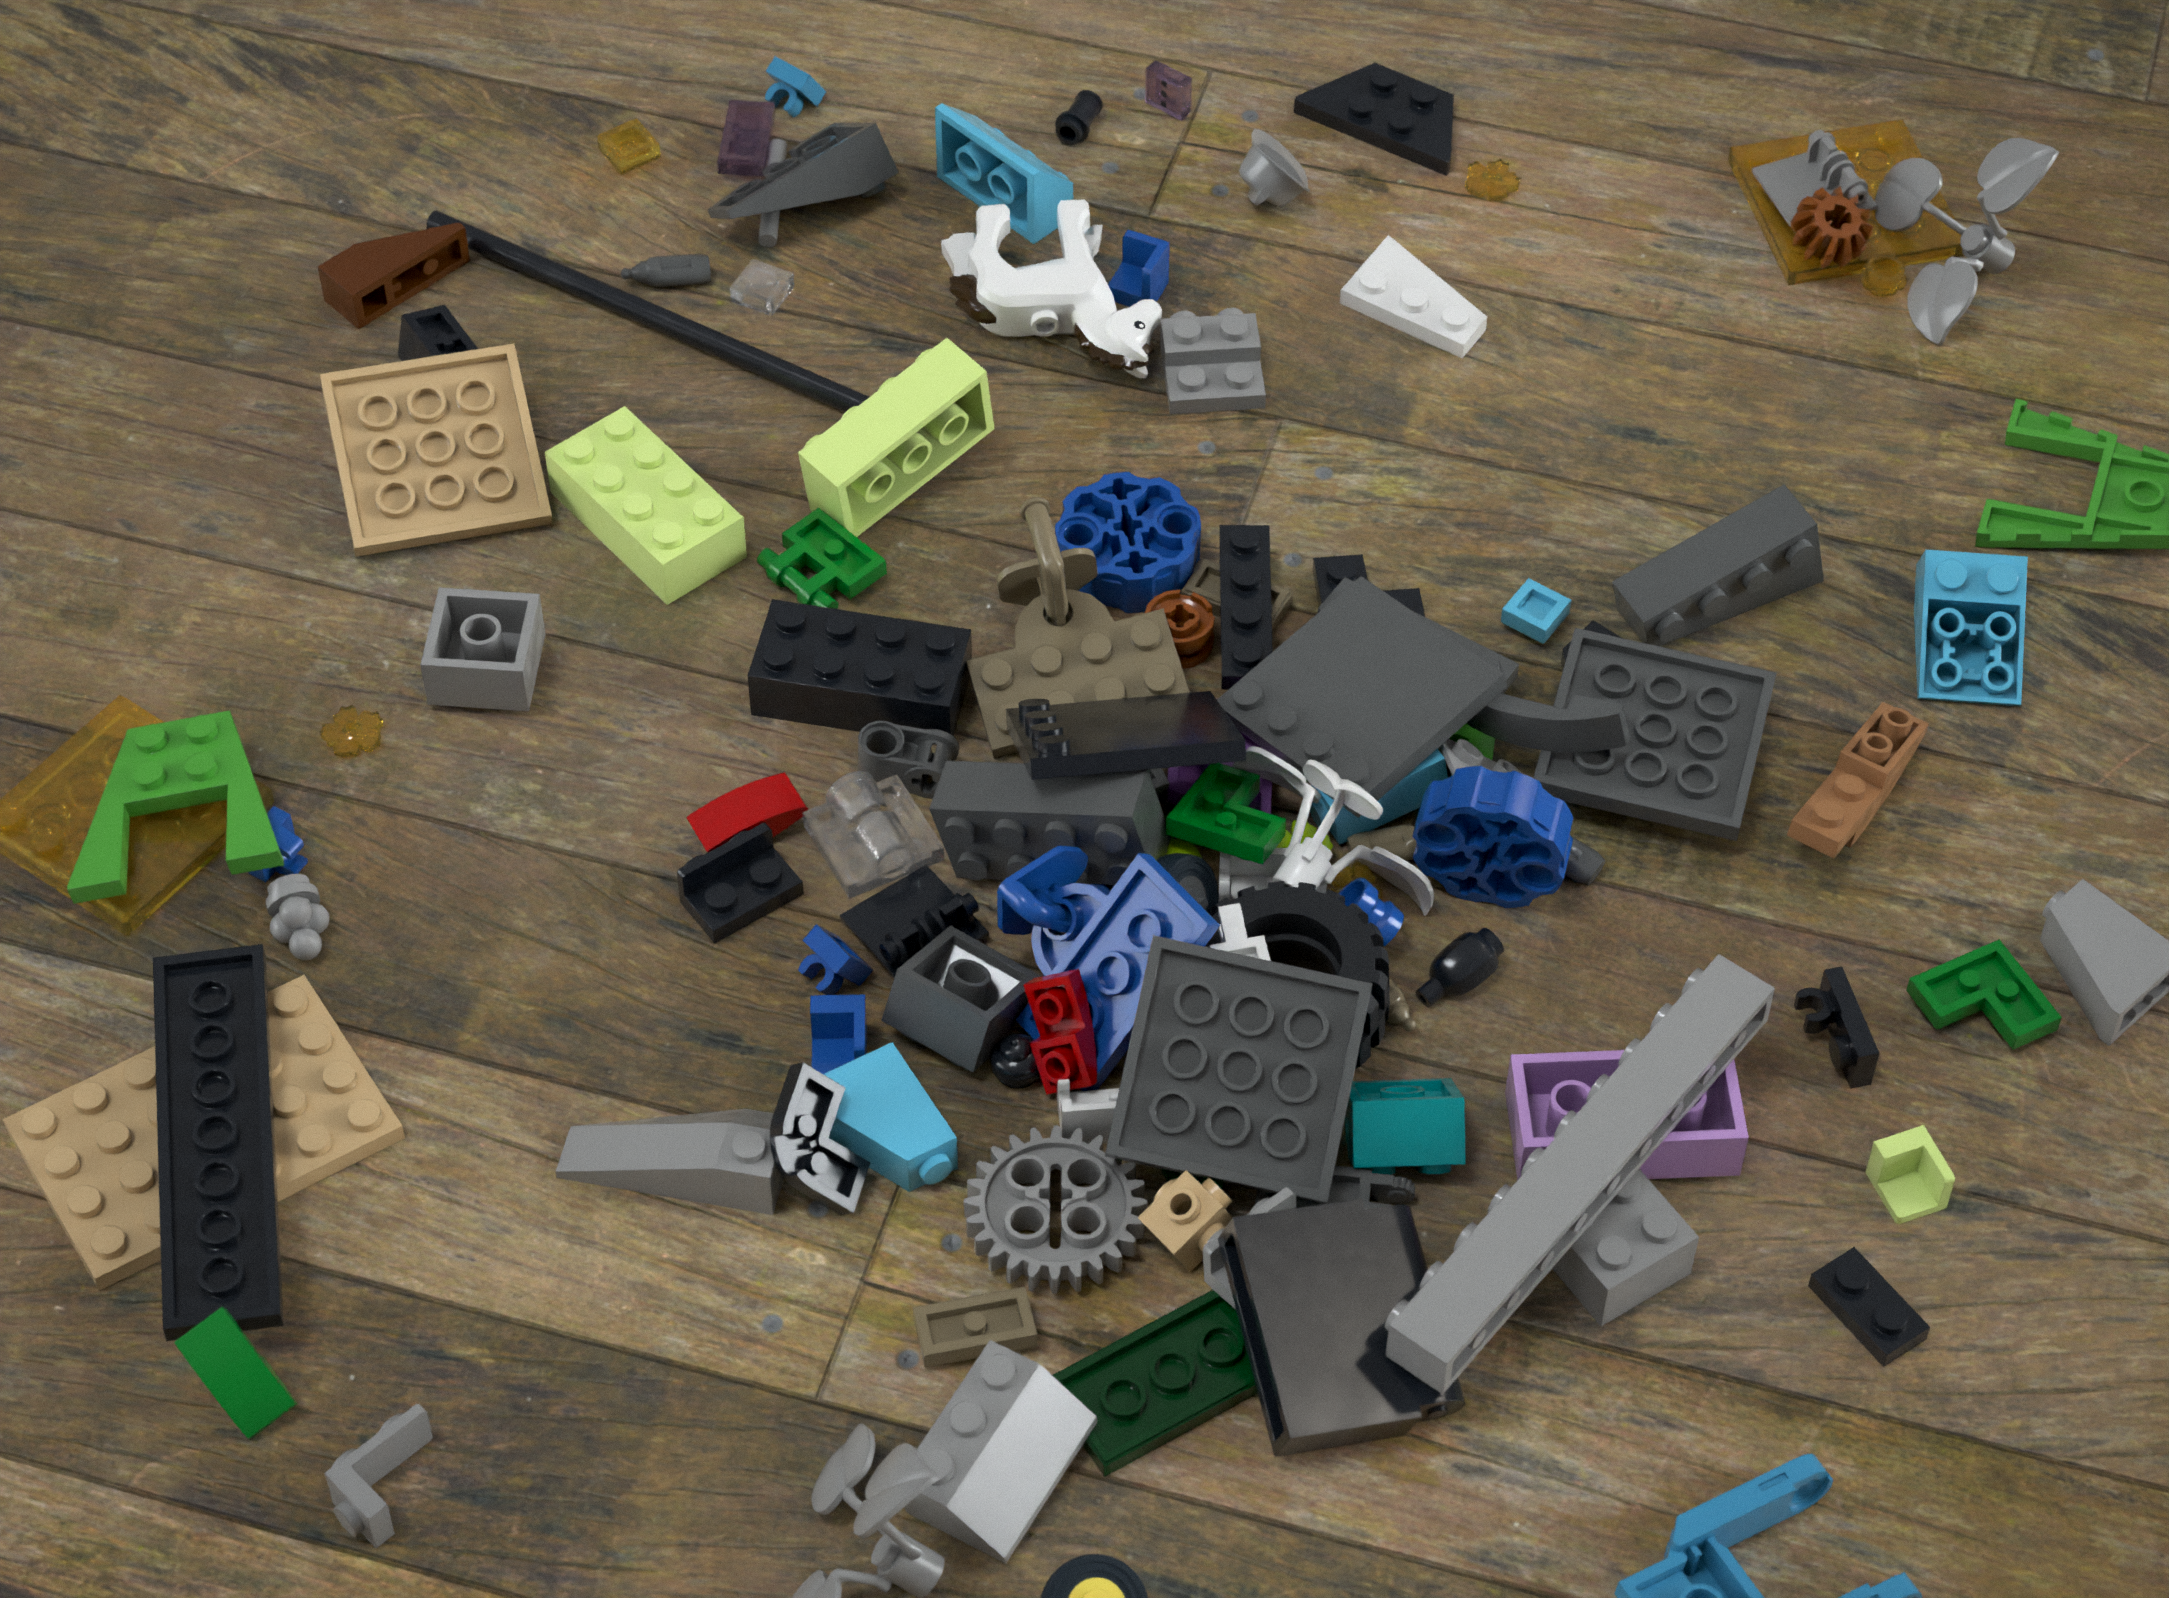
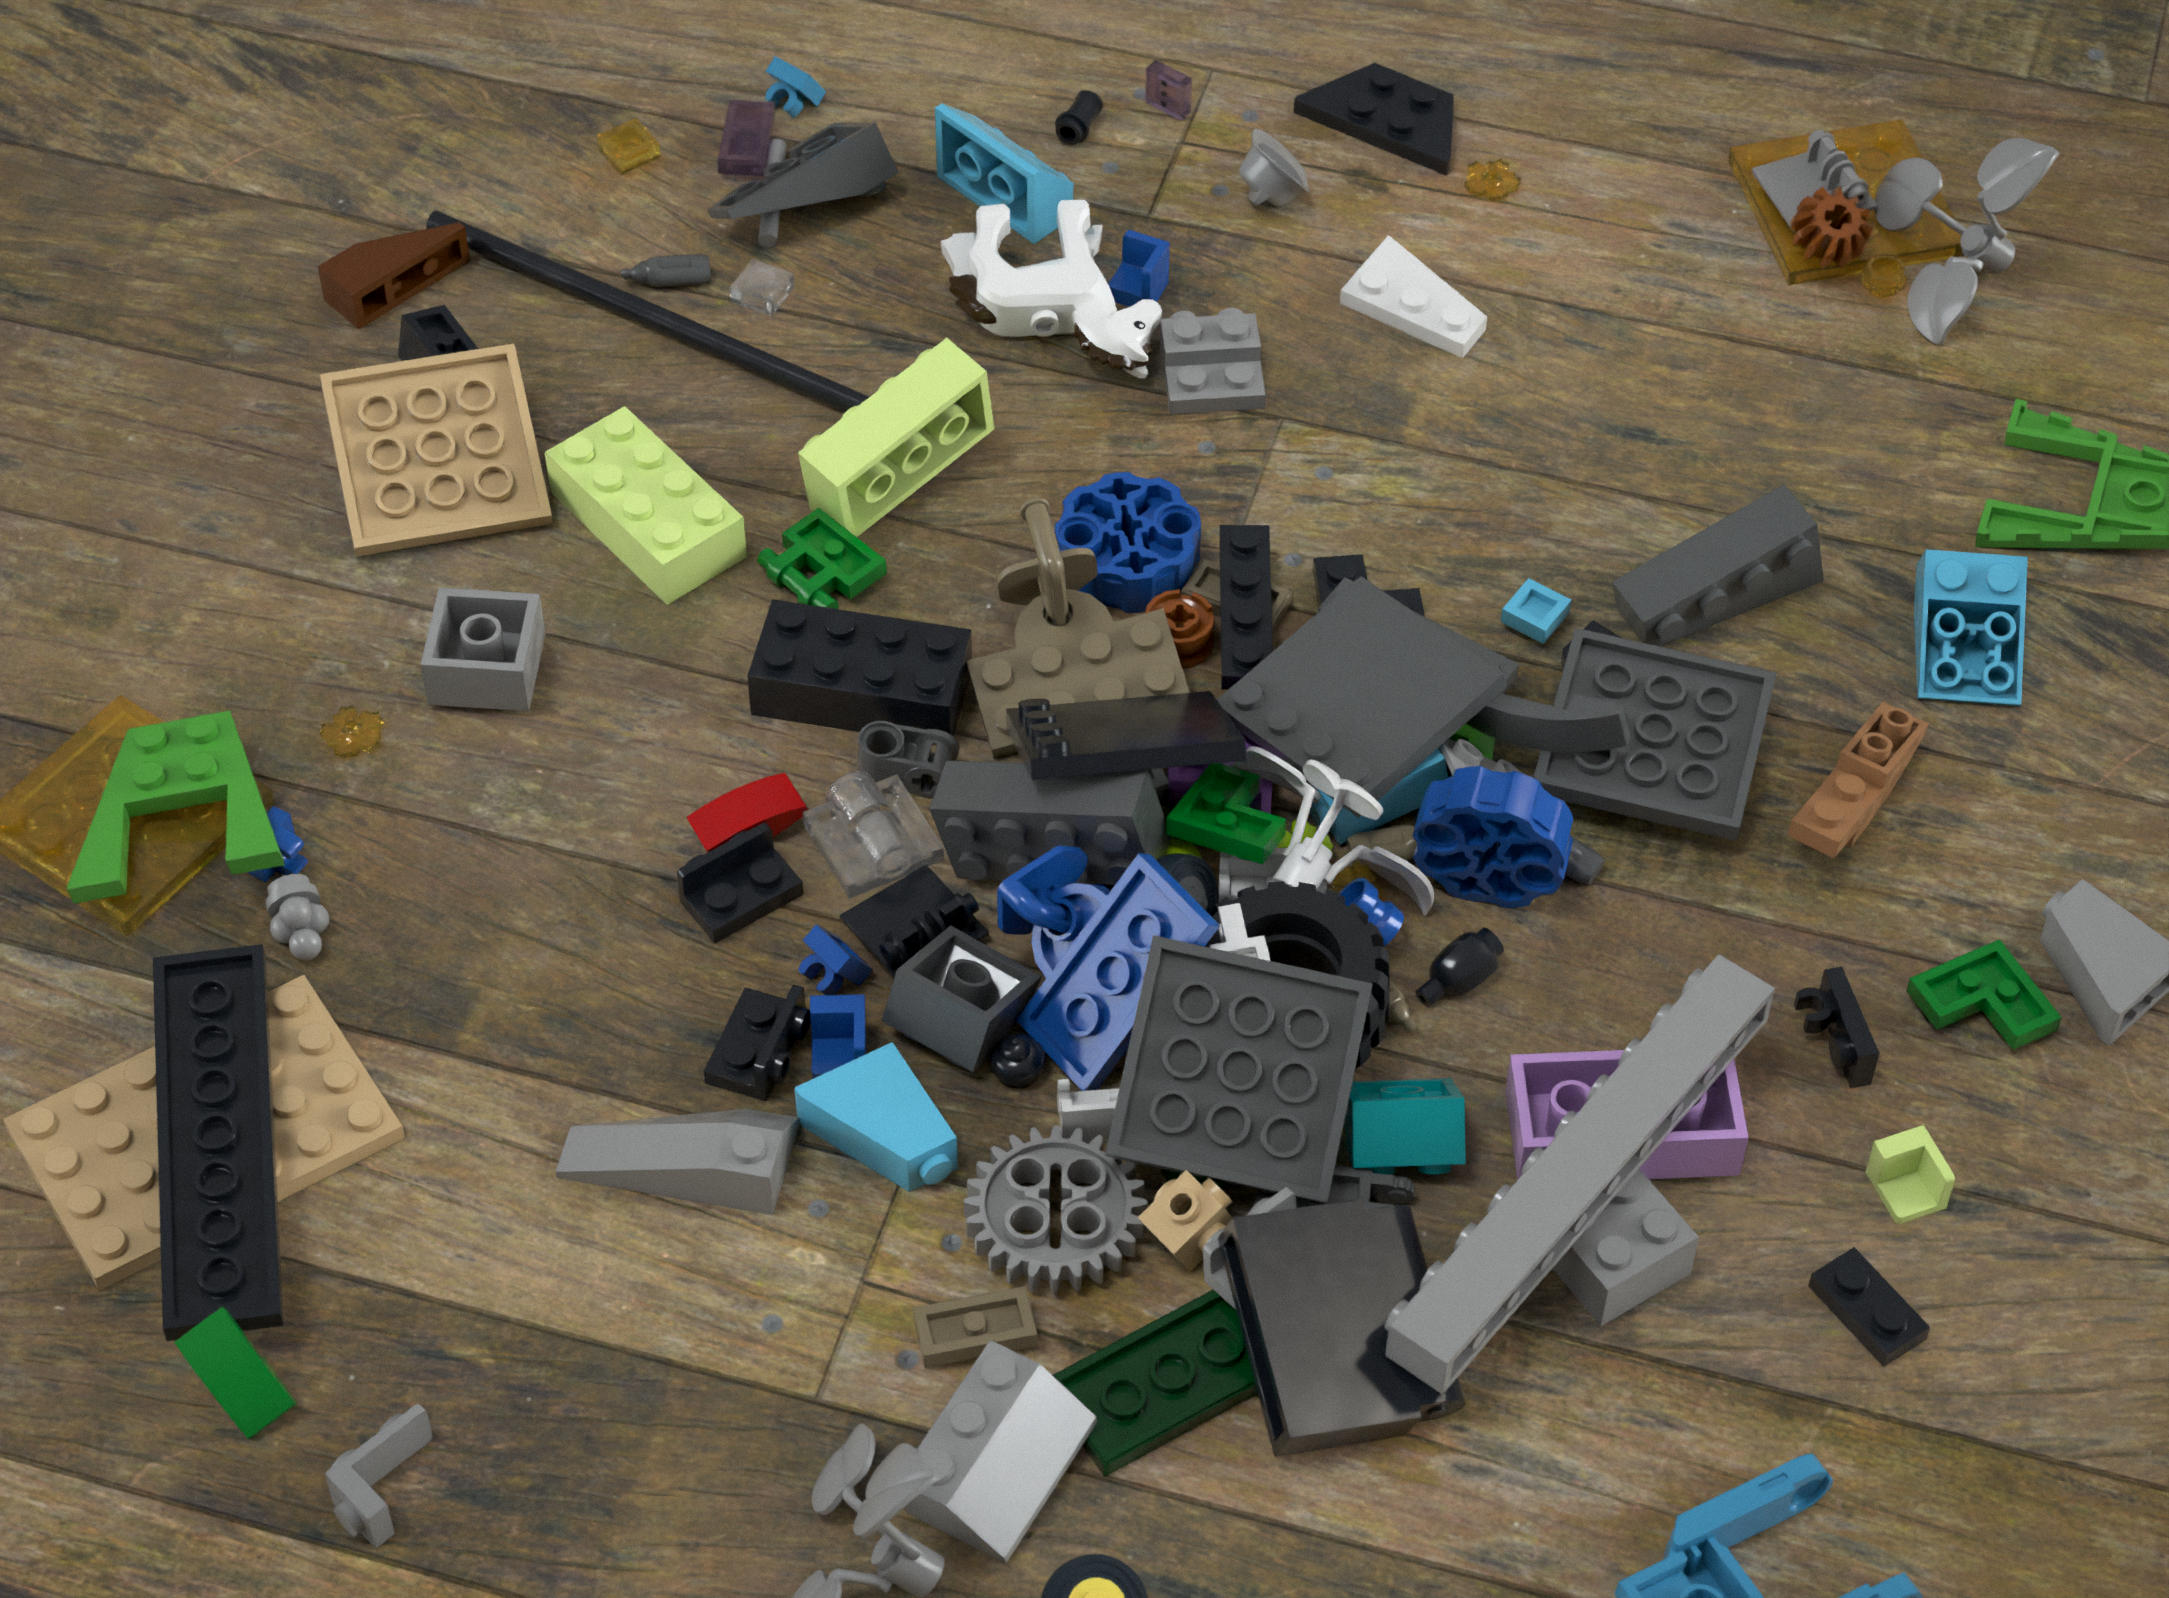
plate [770,1062,871,1215] -> none
red slope [1023,969,1097,1095] -> none
none -> black bracket [704,985,811,1101]

